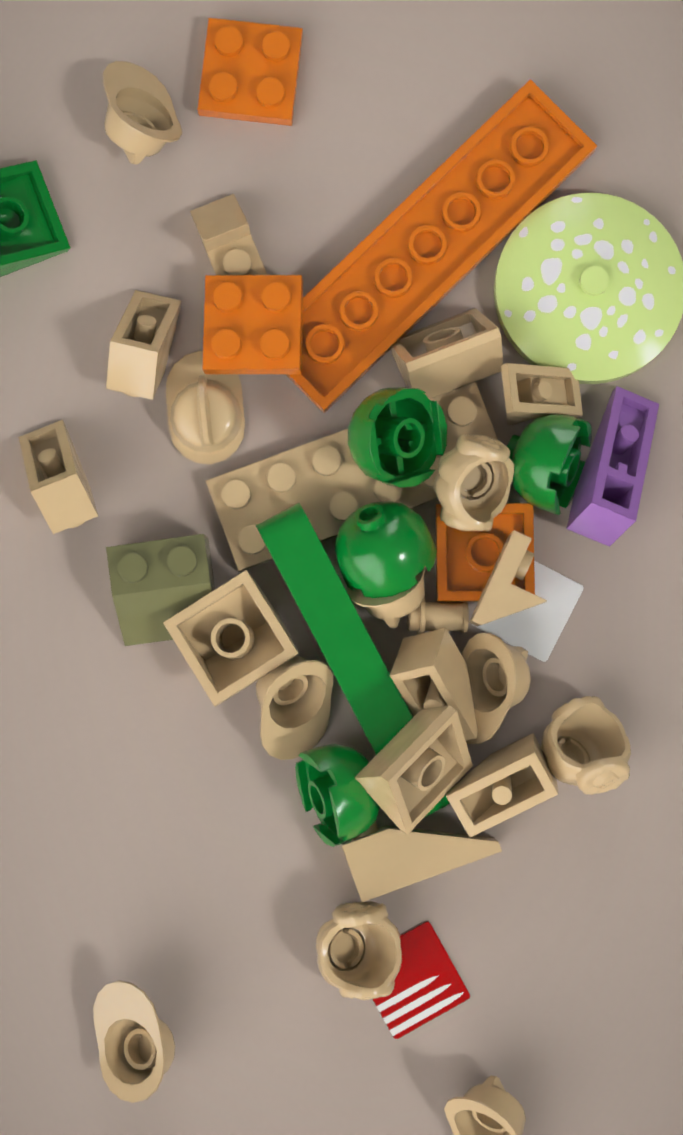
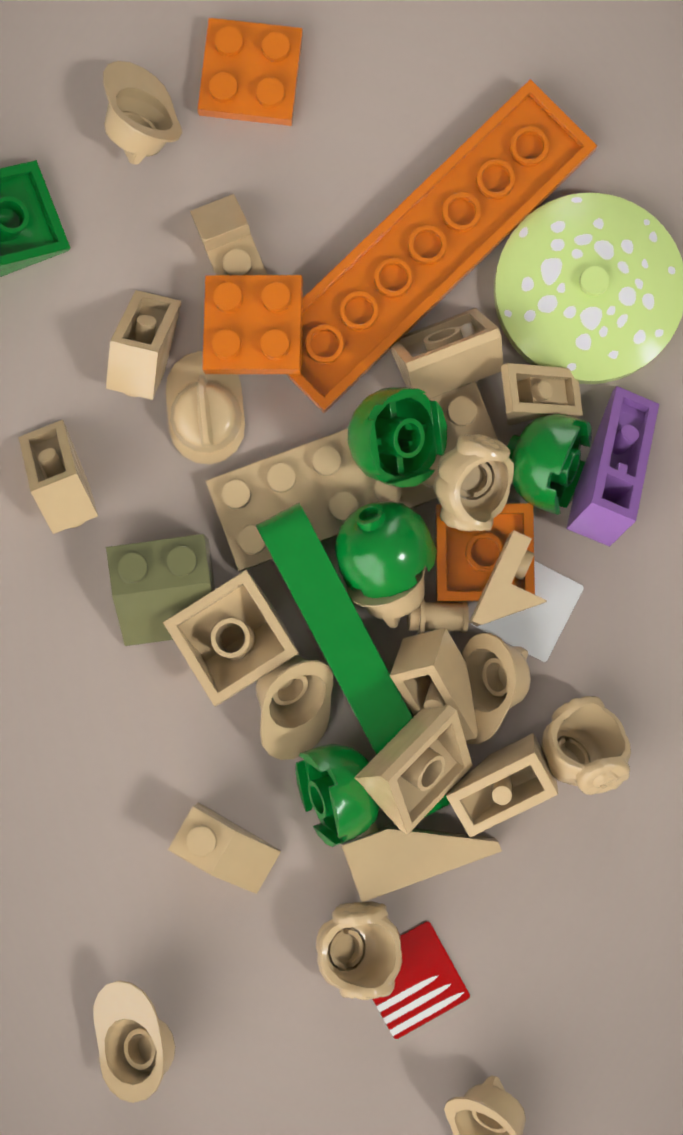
none -> tan slope [168,802,281,894]

